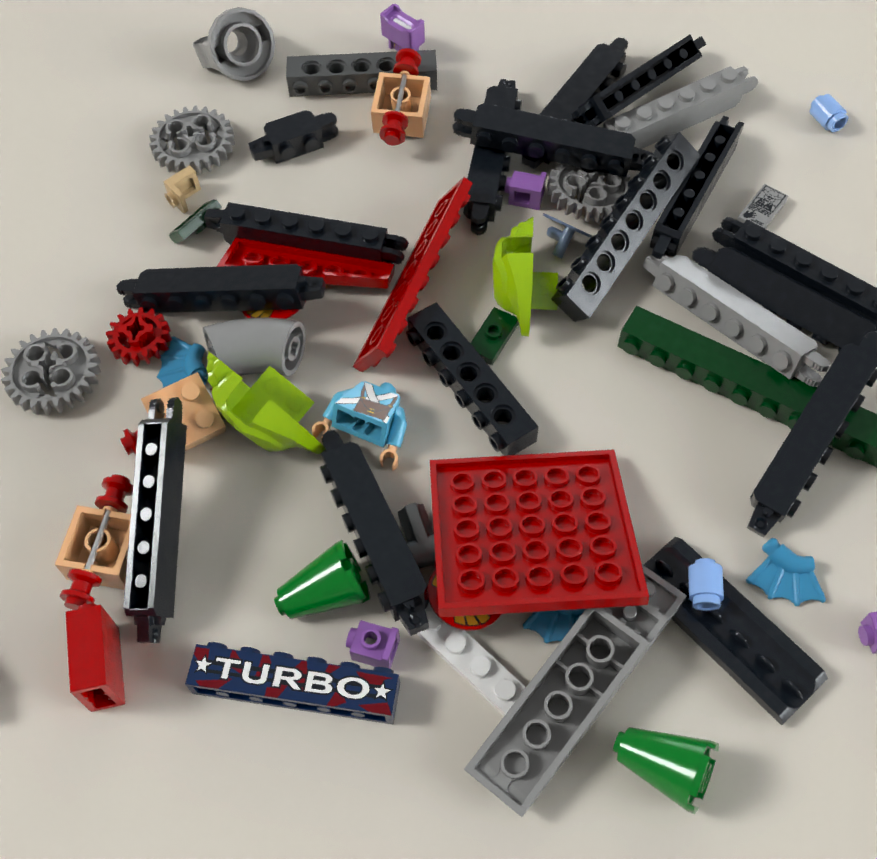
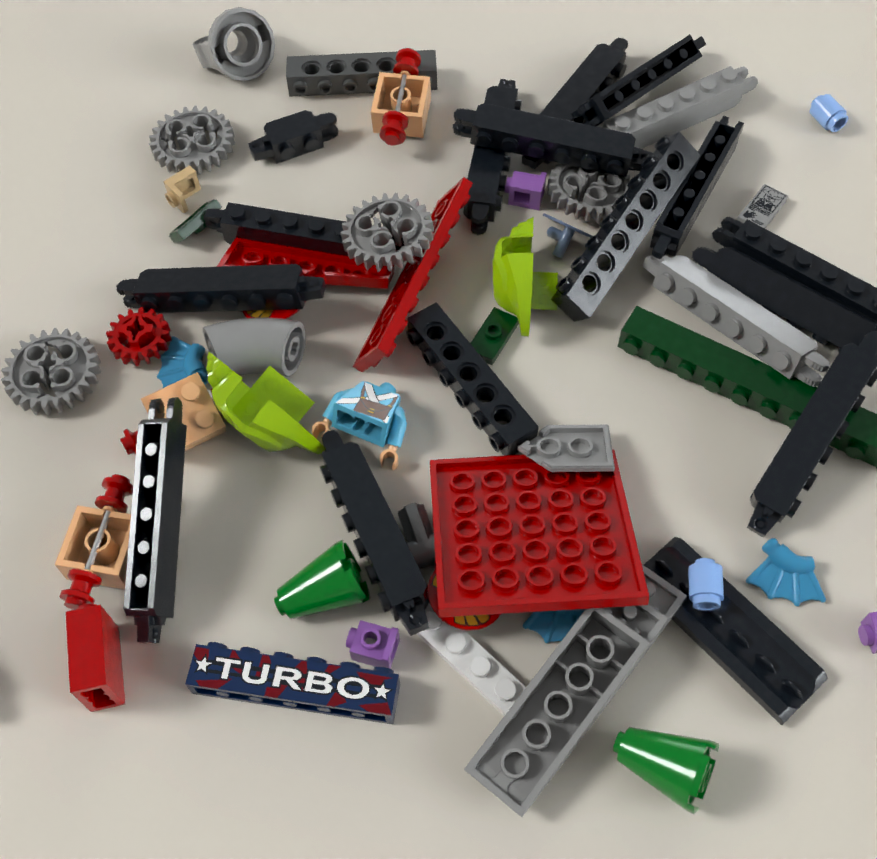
medium lavender piece [380,4,425,51] -> none
none -> light grey gear [341,193,434,272]
none -> light grey tile [518,425,615,472]

